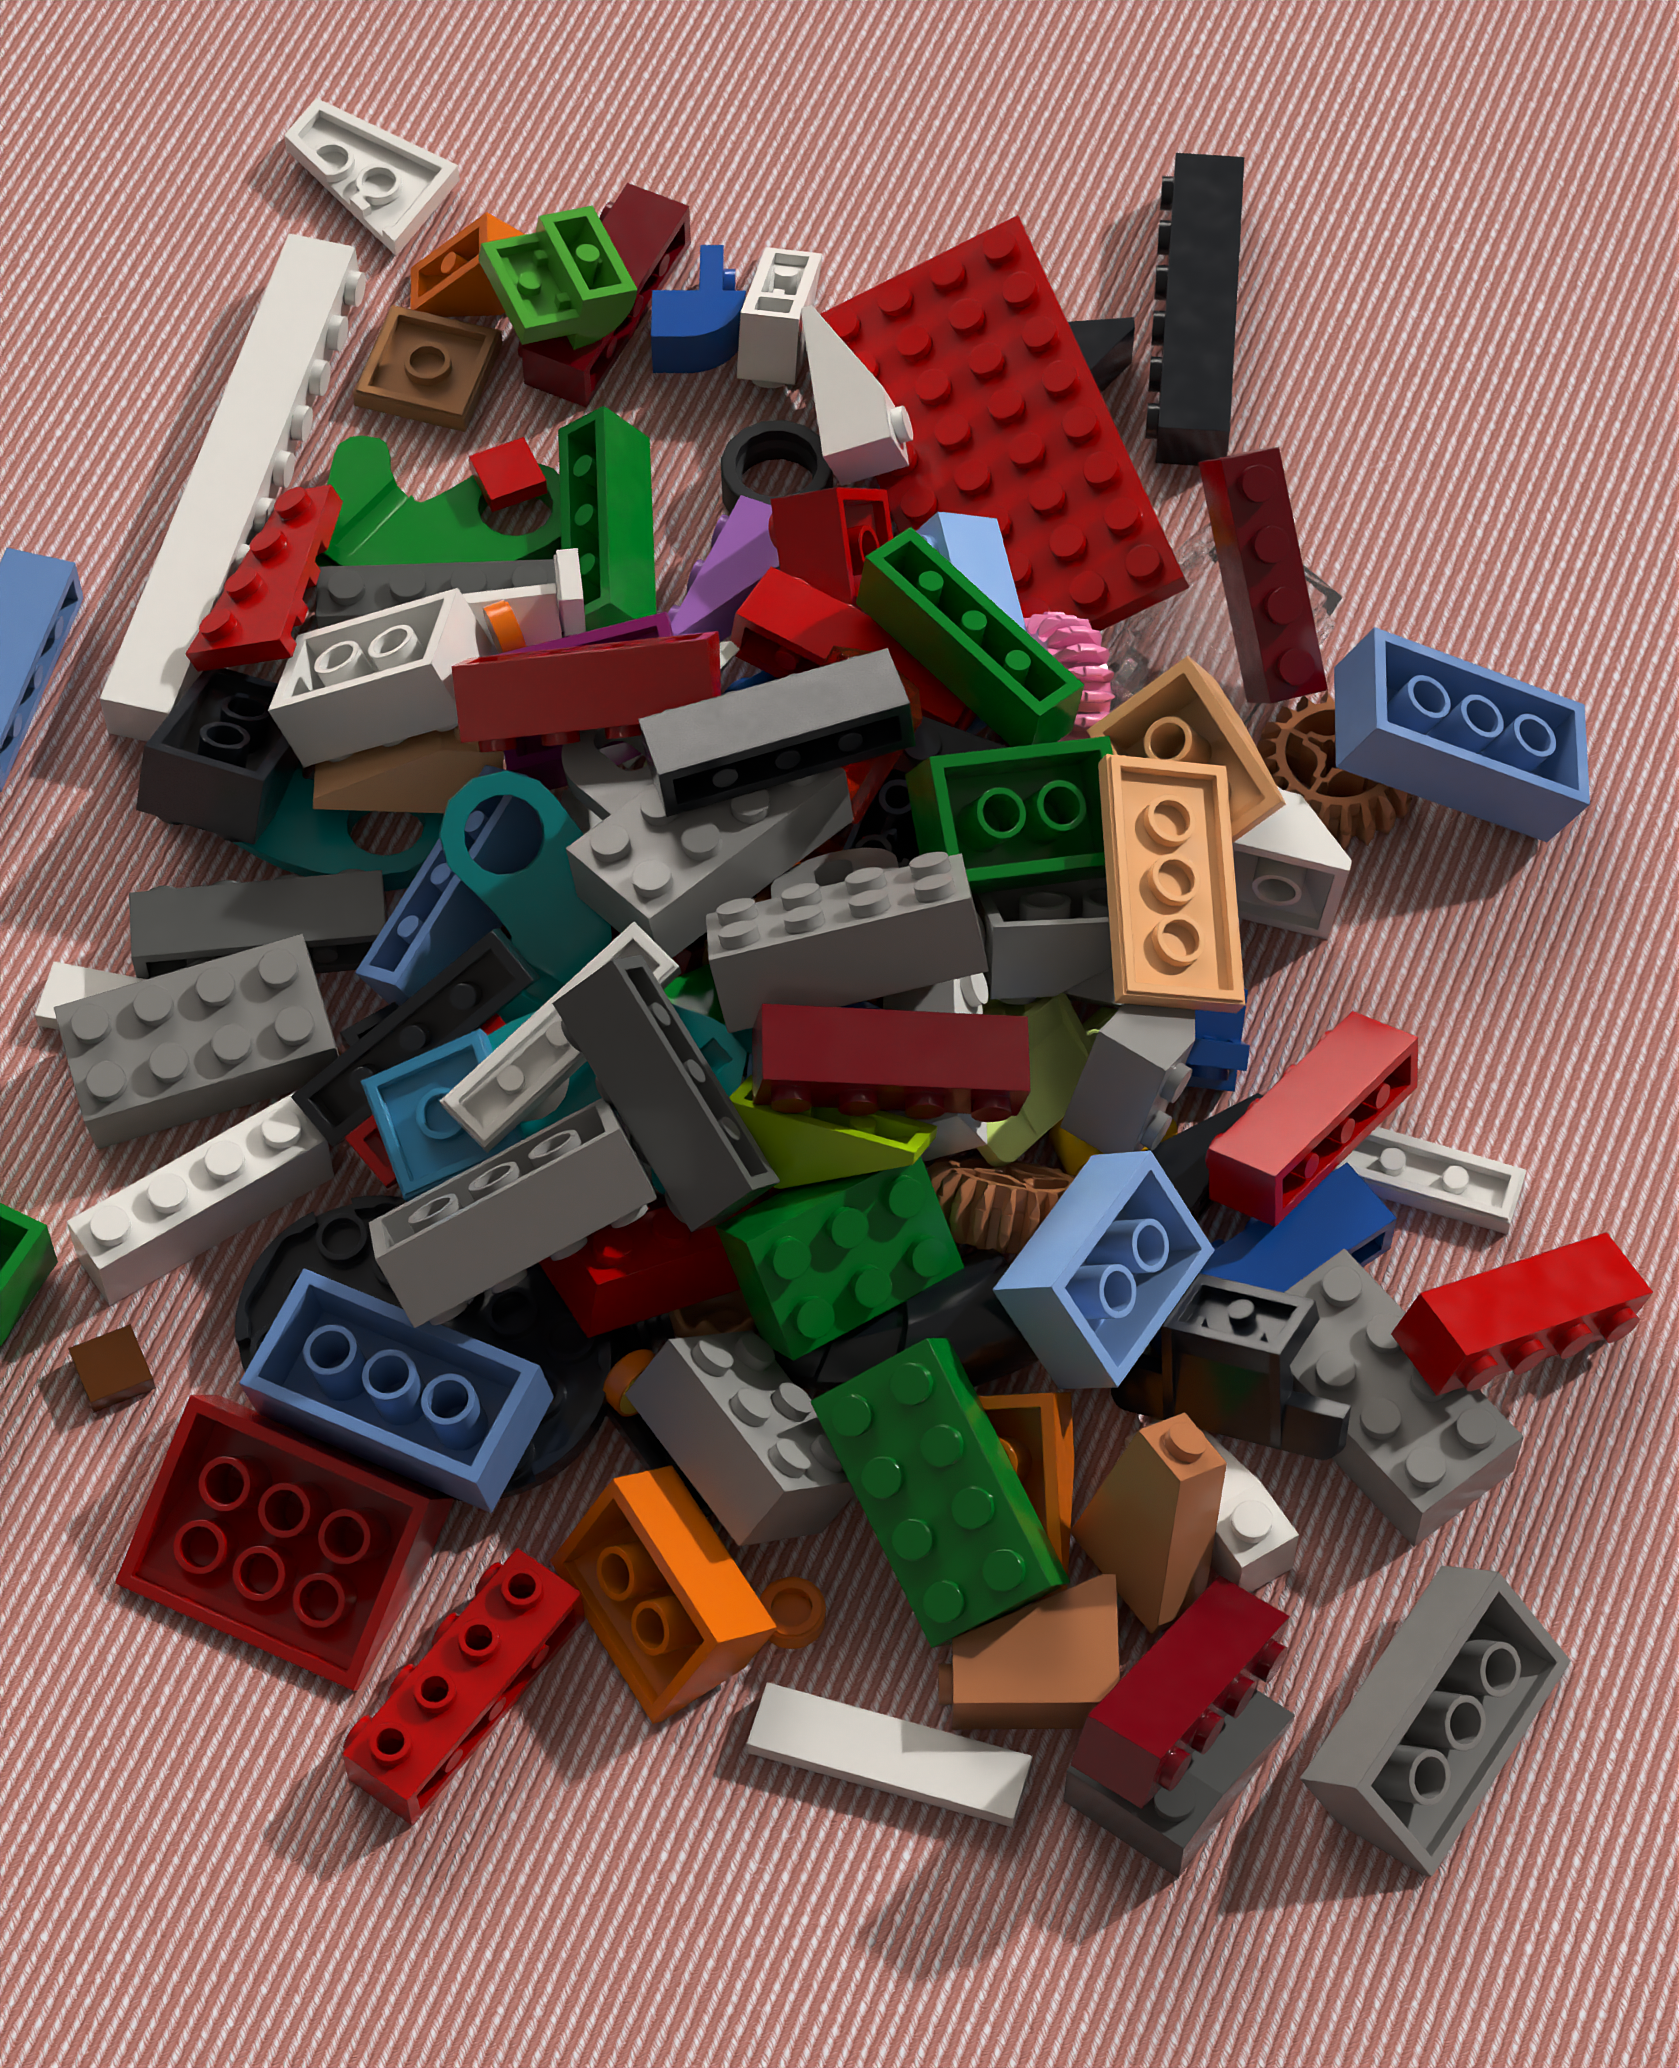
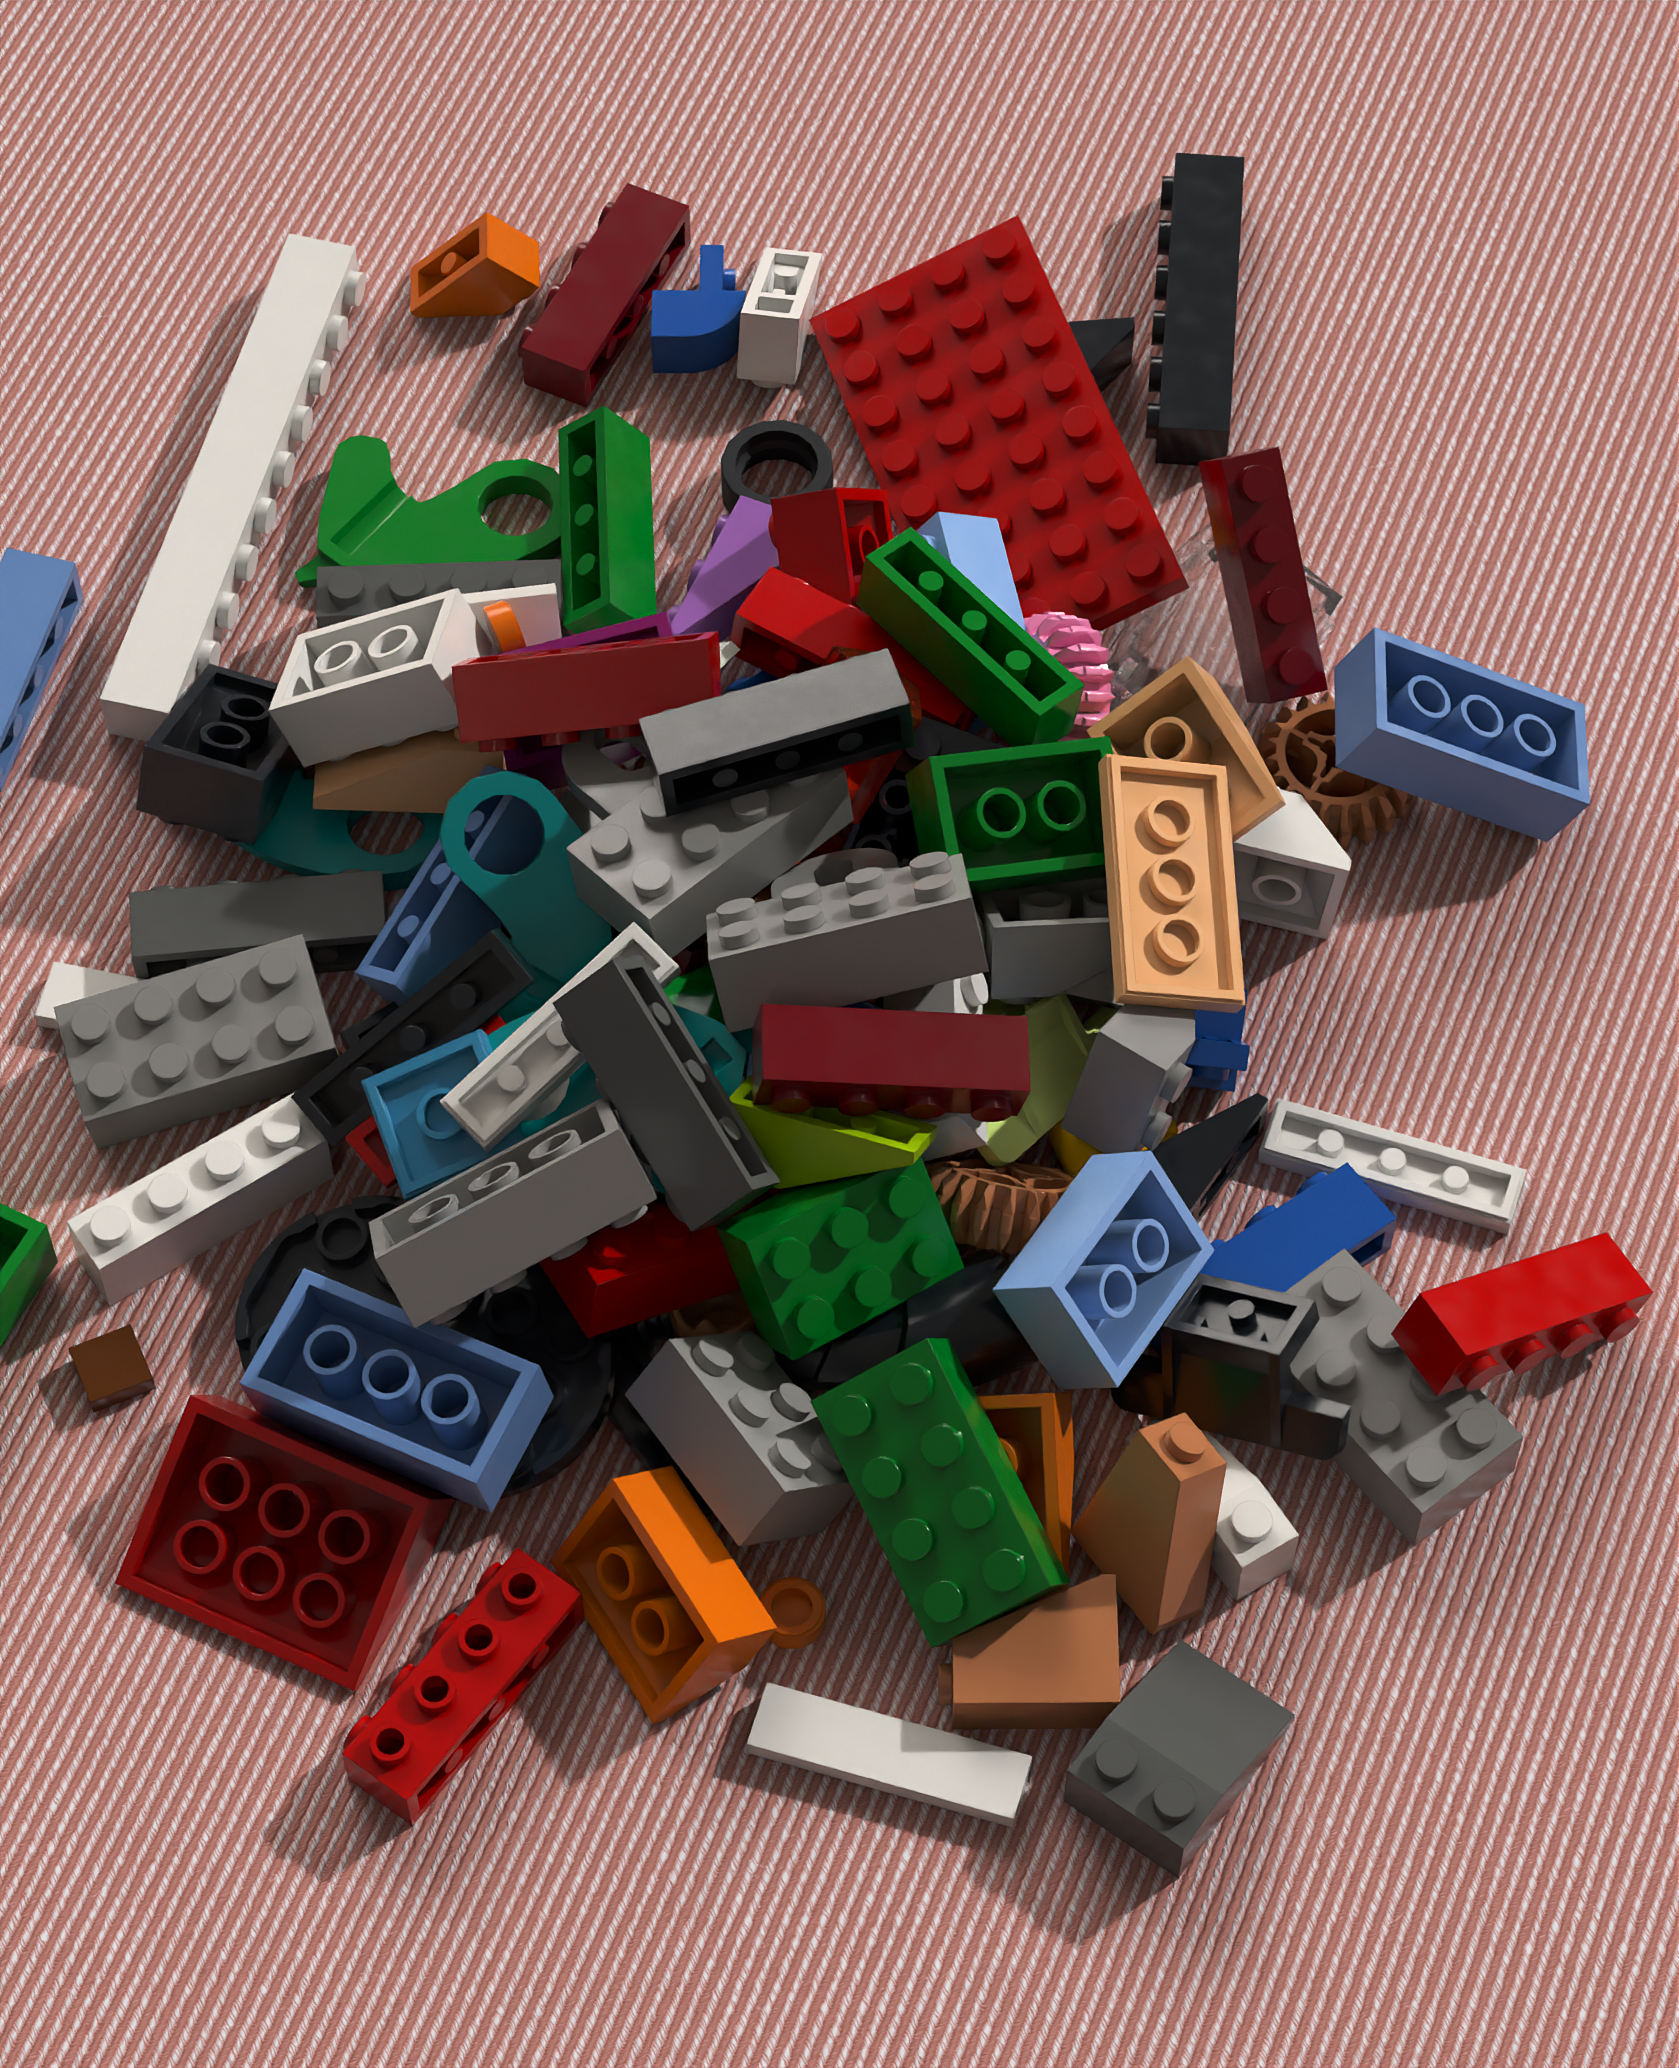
red wing [185,484,343,672] -> none
white wing [284,98,460,256] -> none
medium nougat tile [353,305,503,432] -> none
red tile [468,437,547,512] -> none
bright green brick [478,205,638,349] -> none
white tile [554,548,586,636] -> none
orange tile [603,1349,656,1417] -> none
white slope [801,305,913,485] -> none
dark red brick [1070,1575,1290,1809] -> none
brick [1205,1011,1418,1227] -> none
light grey slope [1300,1566,1571,1877] -> none

